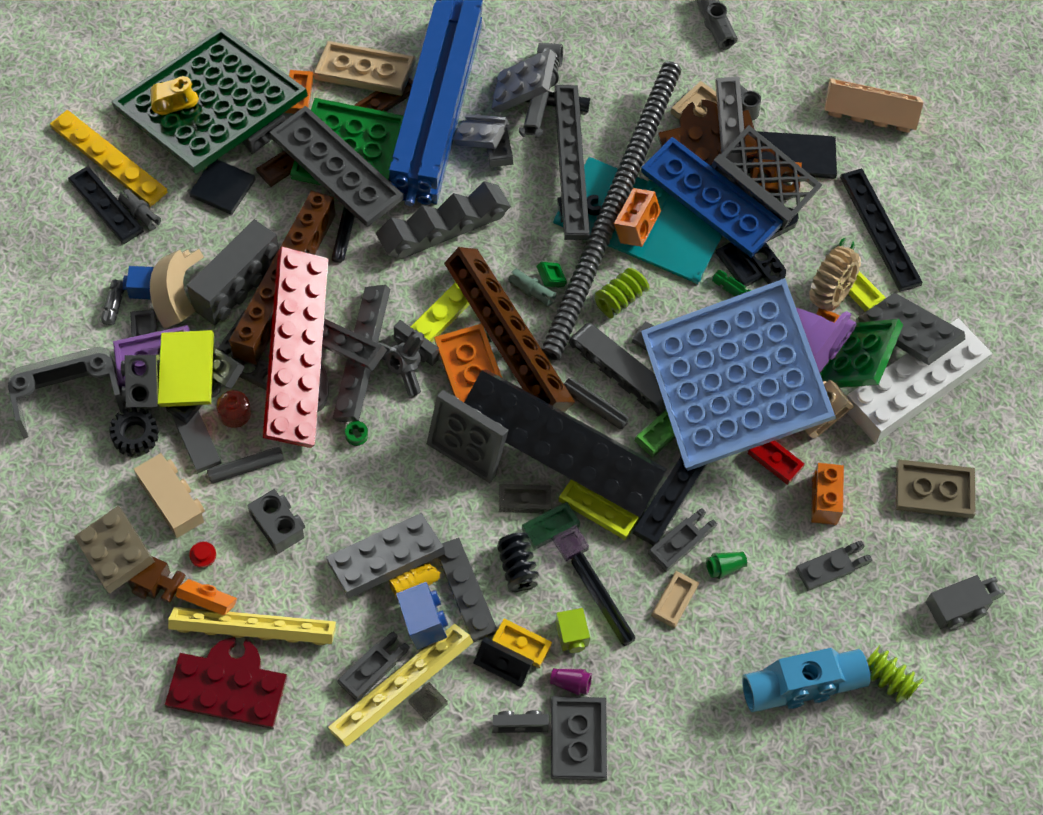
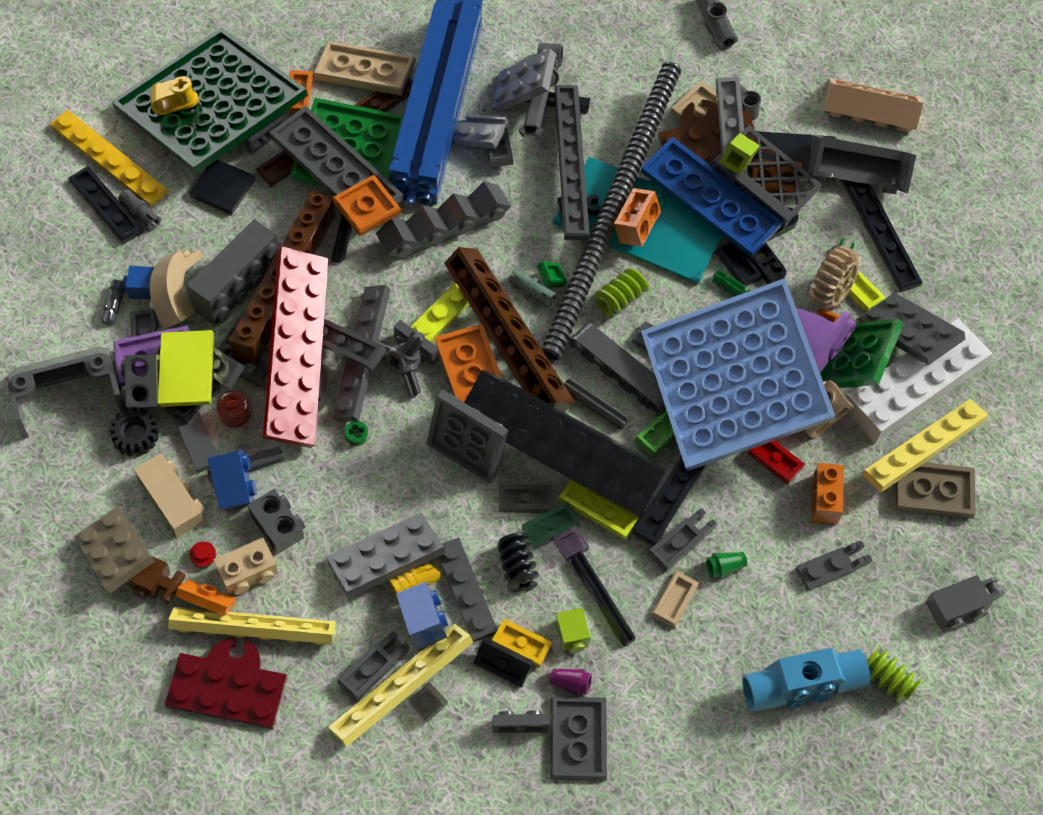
none -> blue brick [207,449,257,510]
none -> tan brick [213,538,278,595]
none -> orange plate [333,175,401,237]
none -> lime brick [719,133,760,175]
none -> dark grey windscreen [809,135,916,195]
none -> light yellow plate [863,399,989,492]

